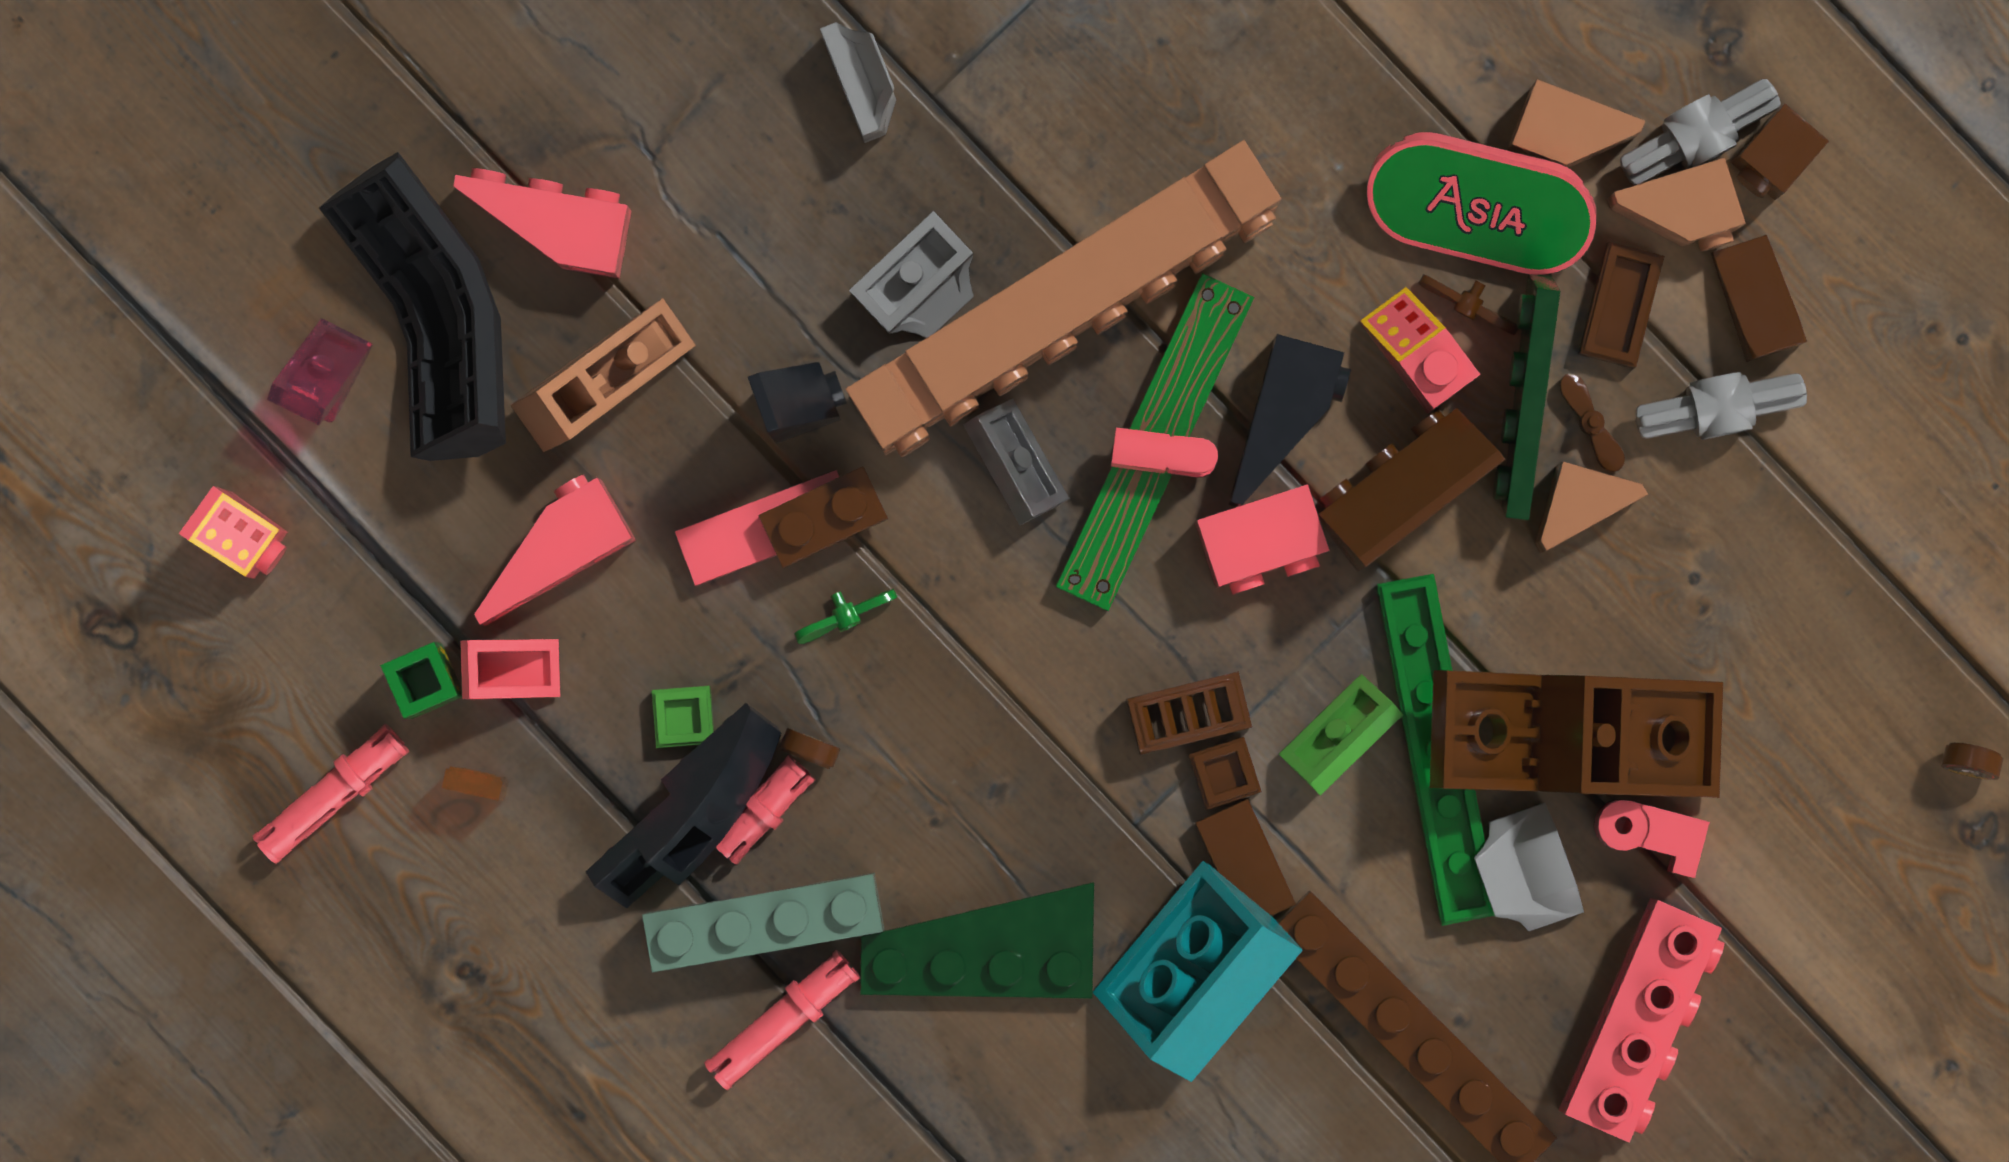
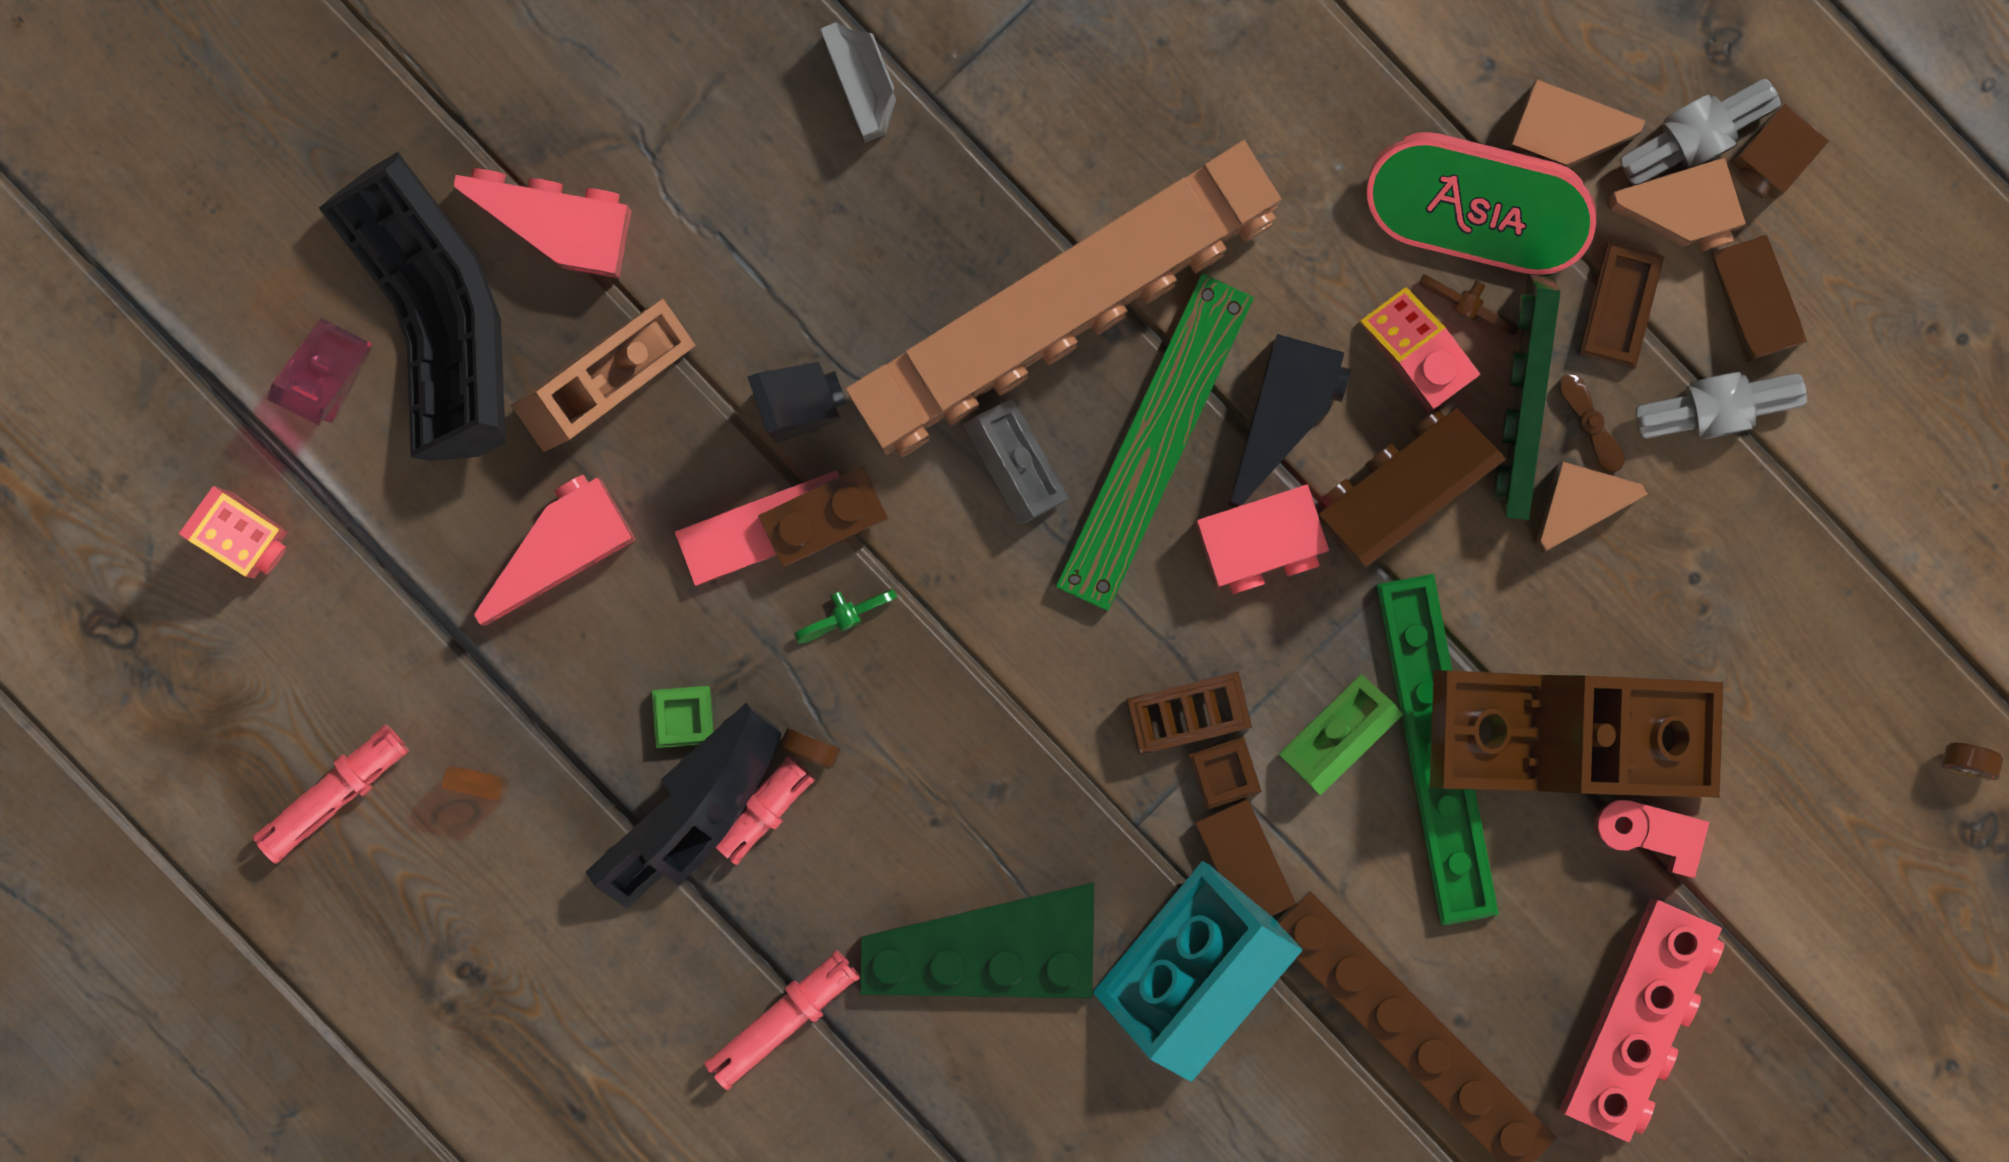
green brick [380,642,462,719] -> none
coral slope [460,639,560,700] -> none
sand green arch [642,872,884,973] -> none
light grey slope [849,211,974,338] -> none
coral bar [1111,427,1218,478] -> none
light grey slope [1474,803,1584,931] -> none

